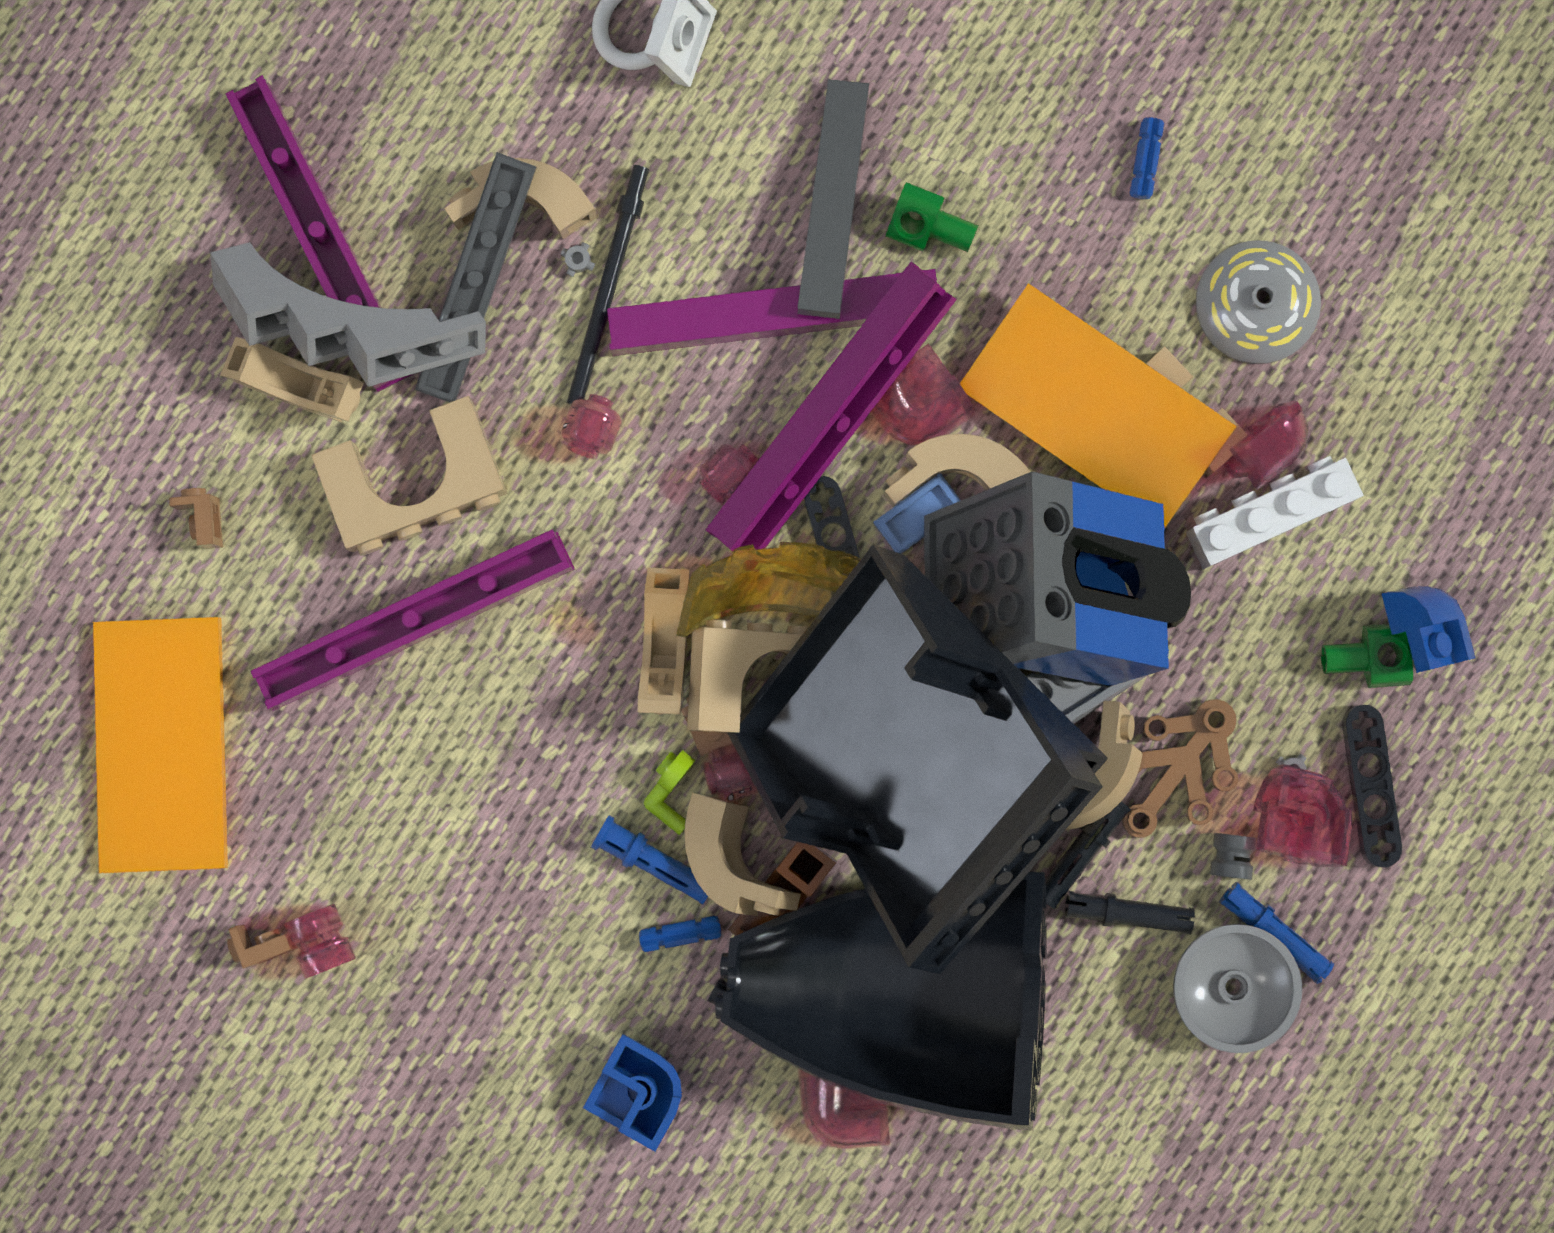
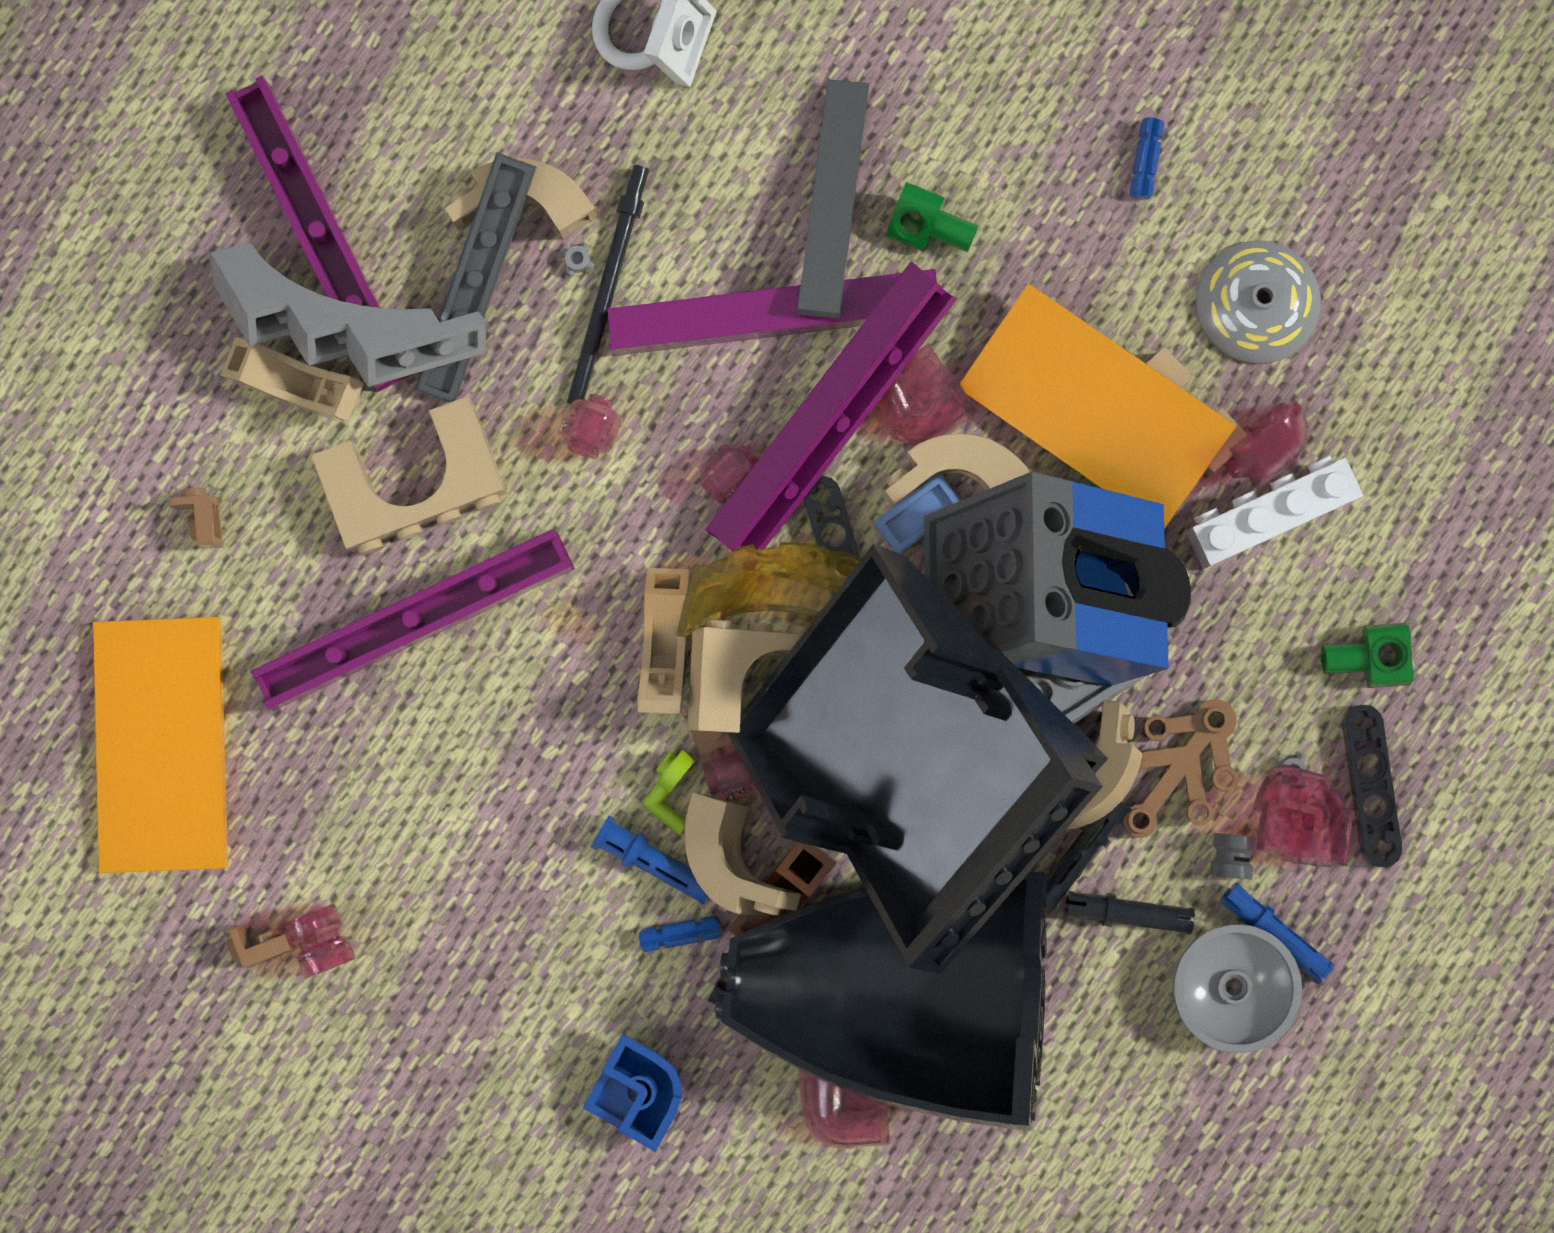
blue brick [1382,586,1476,673] -> none

